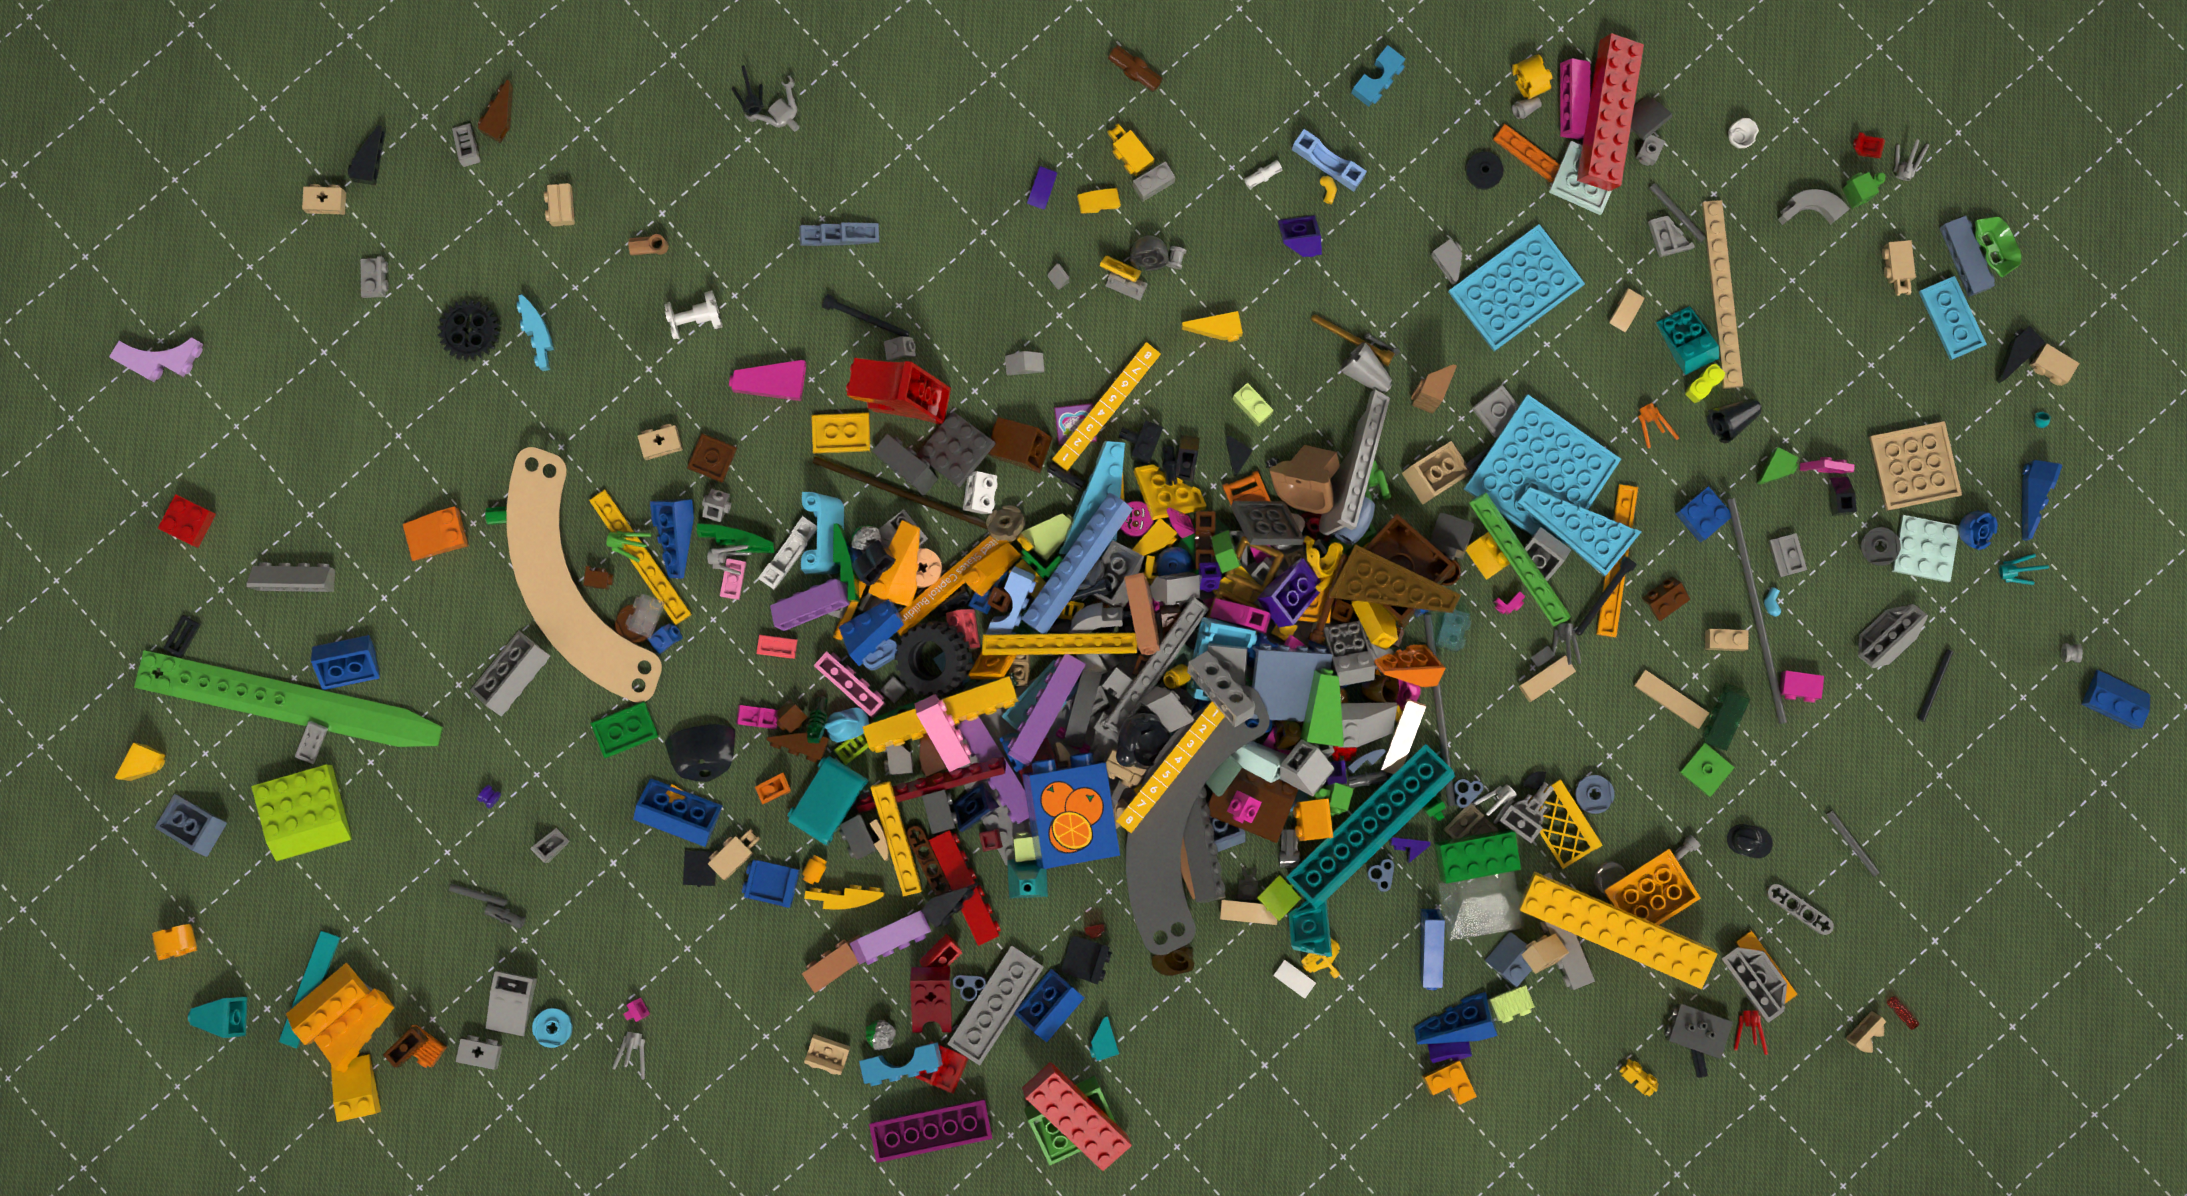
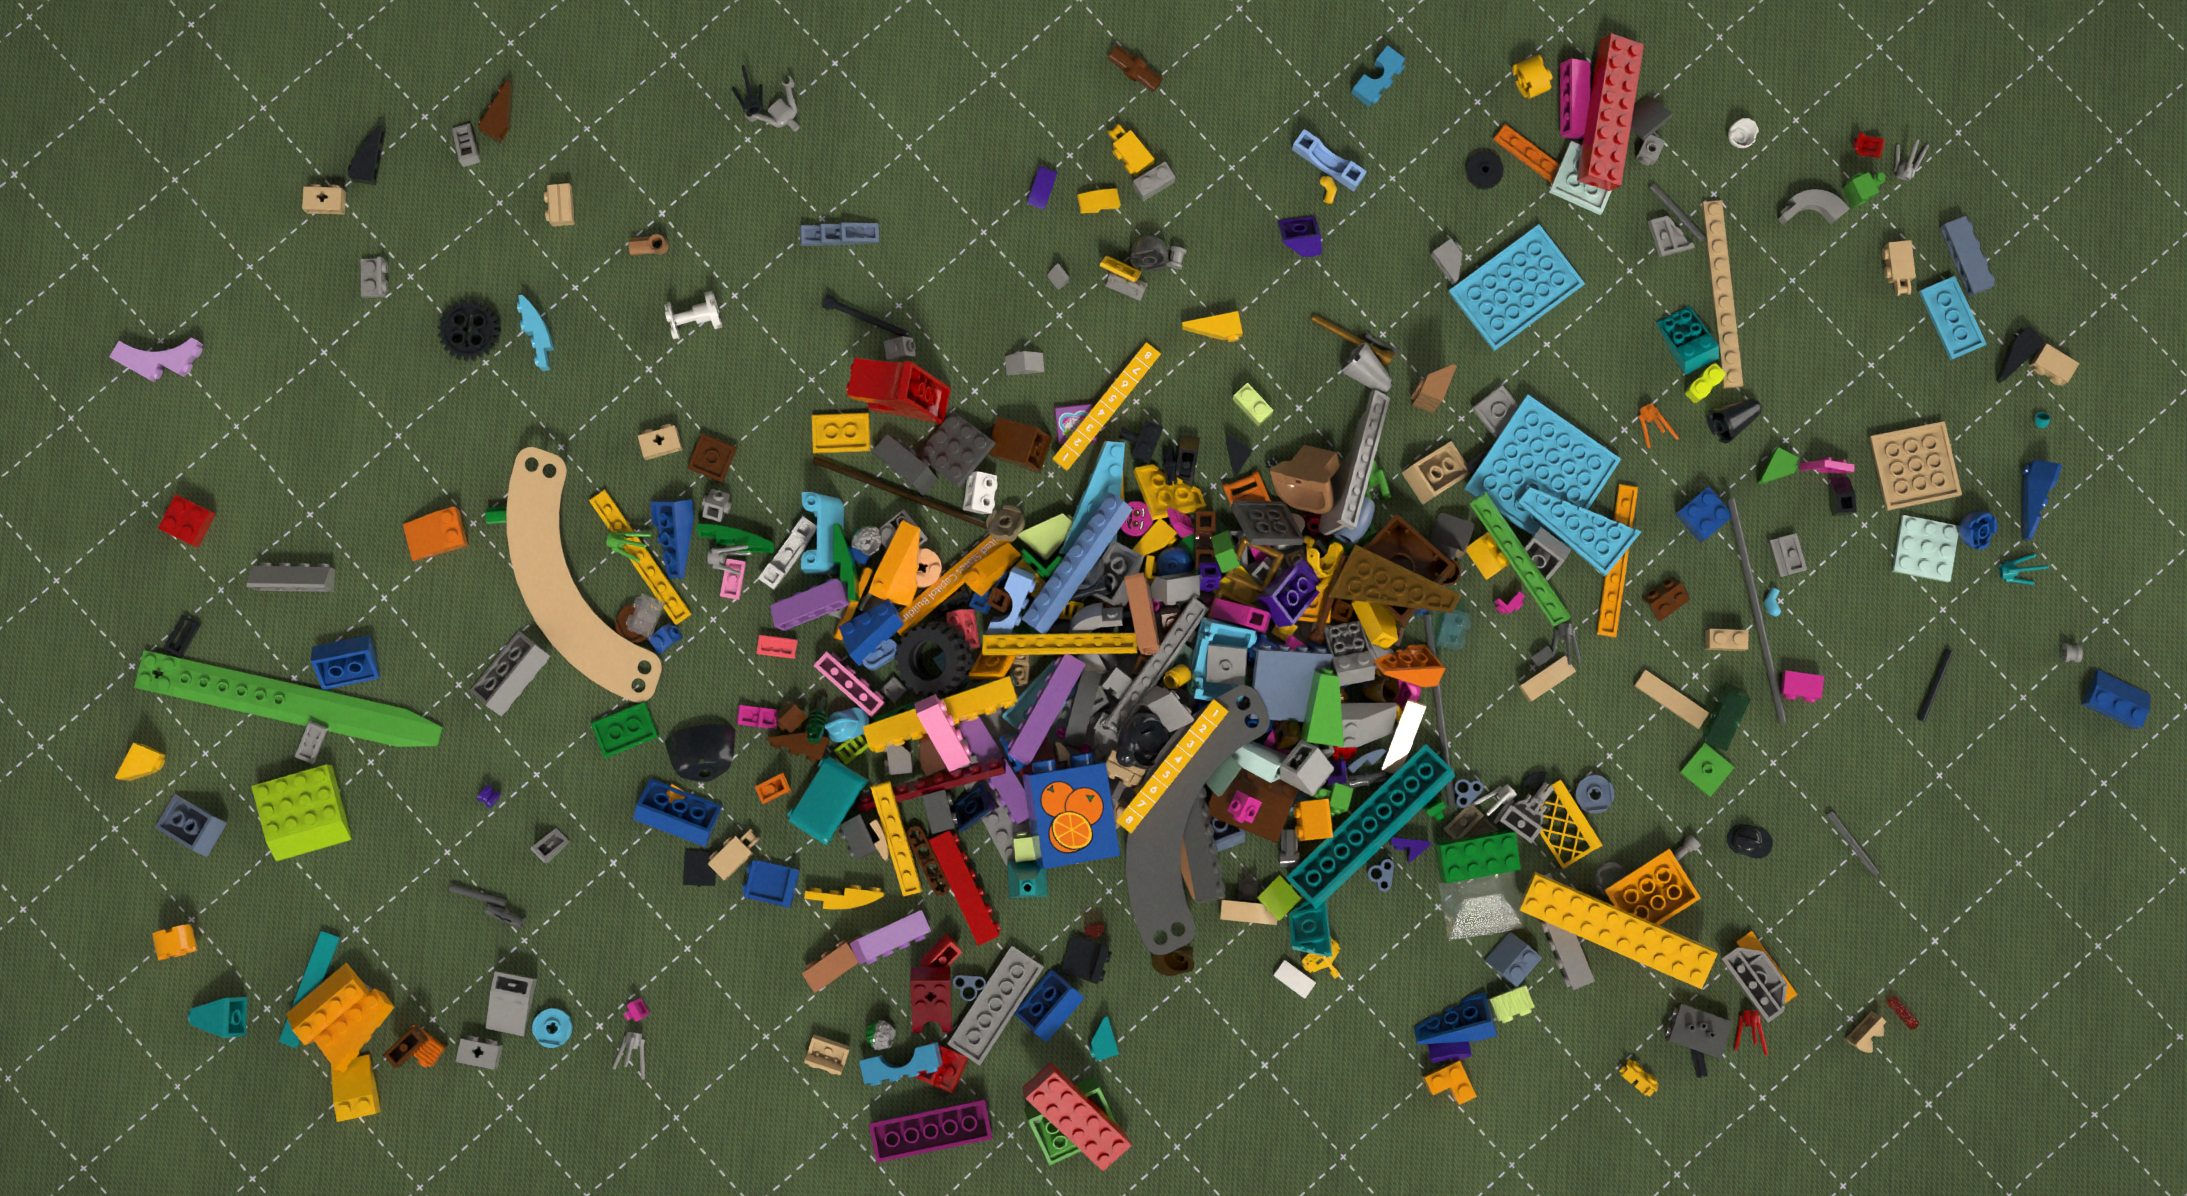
reddish brown brick [583,566,614,590] -> none
dark pink slope [729,360,807,401] -> none
light orange brick [801,855,827,885] -> none
black brick [852,540,896,586] -> none
black slope [921,883,978,928] -> none
dark red tile [979,828,1003,852] -> none
yellow tile [1017,533,1035,551] -> none
black pin [1047,462,1086,491] -> none
light grey brick [1187,651,1255,727] -> none
white pin [1244,160,1282,189] -> none
slope [1421,909,1445,990] -> none
light grey cone [1512,96,1542,119] -> none
tan brick [1522,934,1569,974] -> none
black piece [1575,556,1637,636] -> none
tan slope [1608,288,1644,332] -> none
light grey beam [1766,884,1834,935] -> none
light grey wedge [1858,604,1928,668] -> none
dark grey plate [1861,527,1901,566] -> none
bright green piece [1975,217,2021,277] -> none

